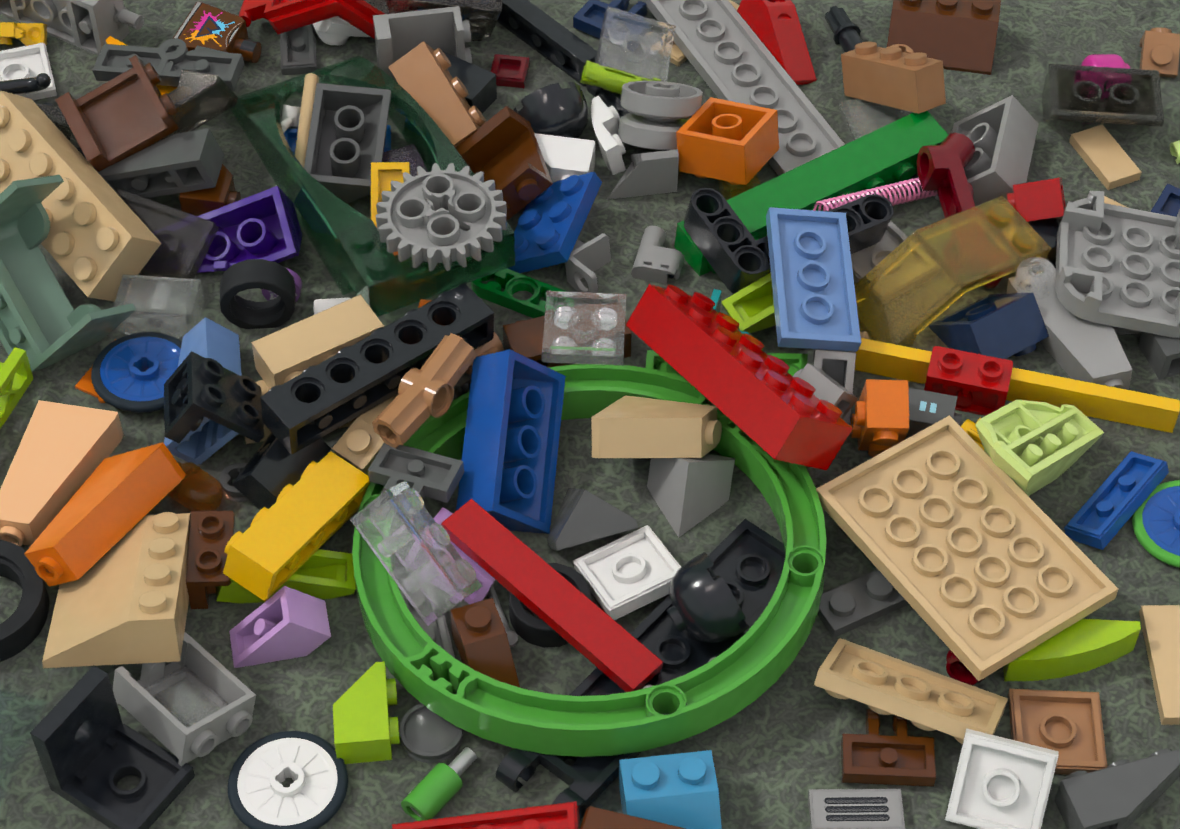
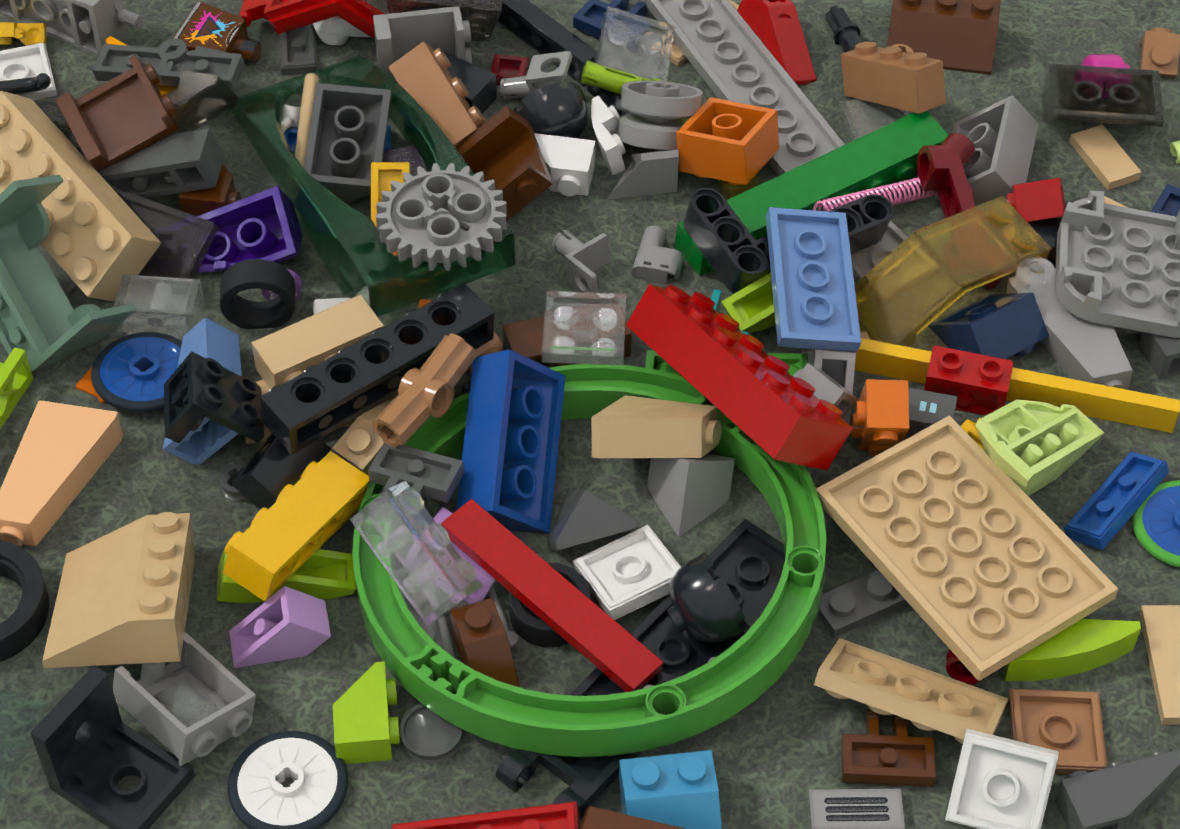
orange slope [24,442,186,587] -> none
clear orange arm [168,461,223,511] -> none
reddish brown bracket [186,510,235,609] -> none
bright green piece [401,747,477,821] -> none
green beam [471,263,575,318] -> none
blue plate [499,172,602,273] -> none
none -> light grey bracket [500,51,572,101]

